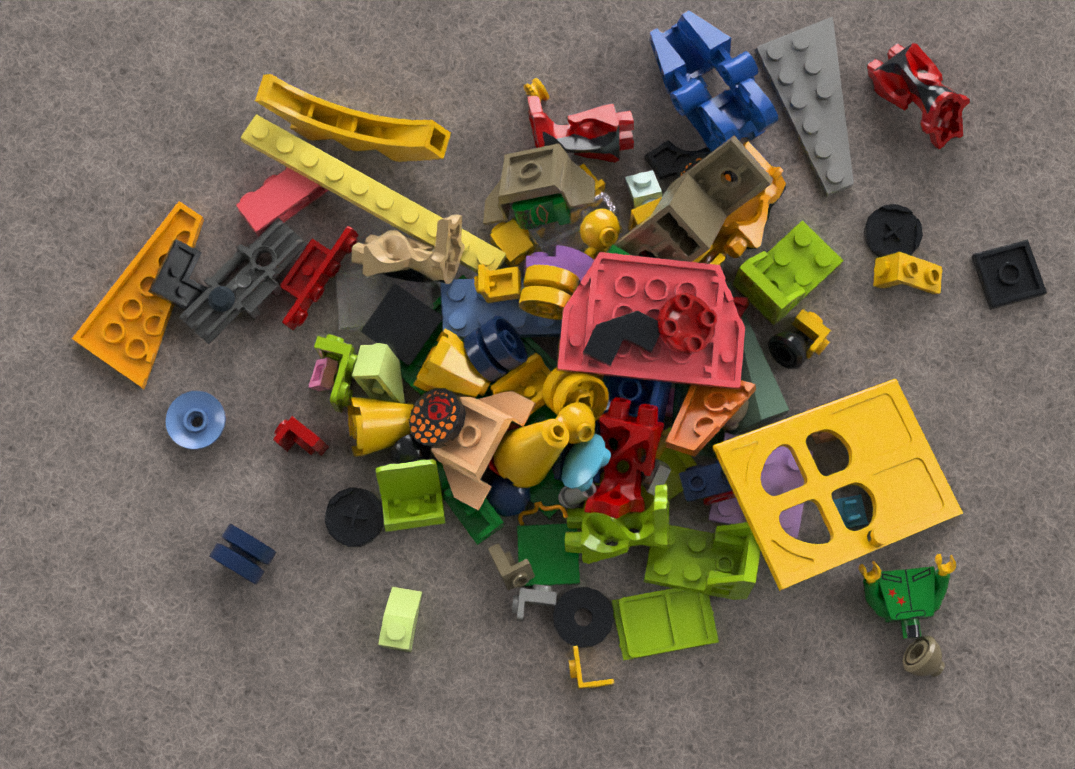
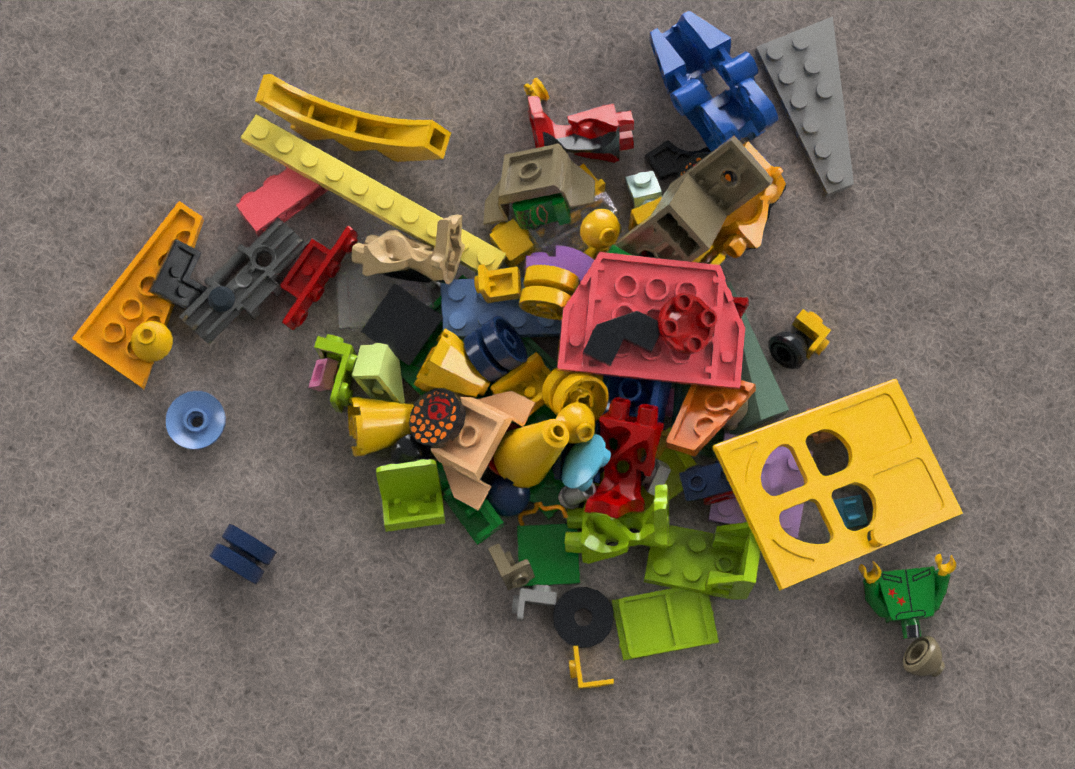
red bracket [273,416,329,456] -> none
black tile [325,487,384,547] -> none
yellowish green slope [378,587,422,652] -> none
lime bracket [733,220,844,325] -> none
black tile [864,204,923,257] -> none
red hips [867,43,970,150] -> none
yellow bracket [873,252,942,294] -> none
black tile [971,239,1047,310] -> none
none -> yellow brick [131,321,173,362]

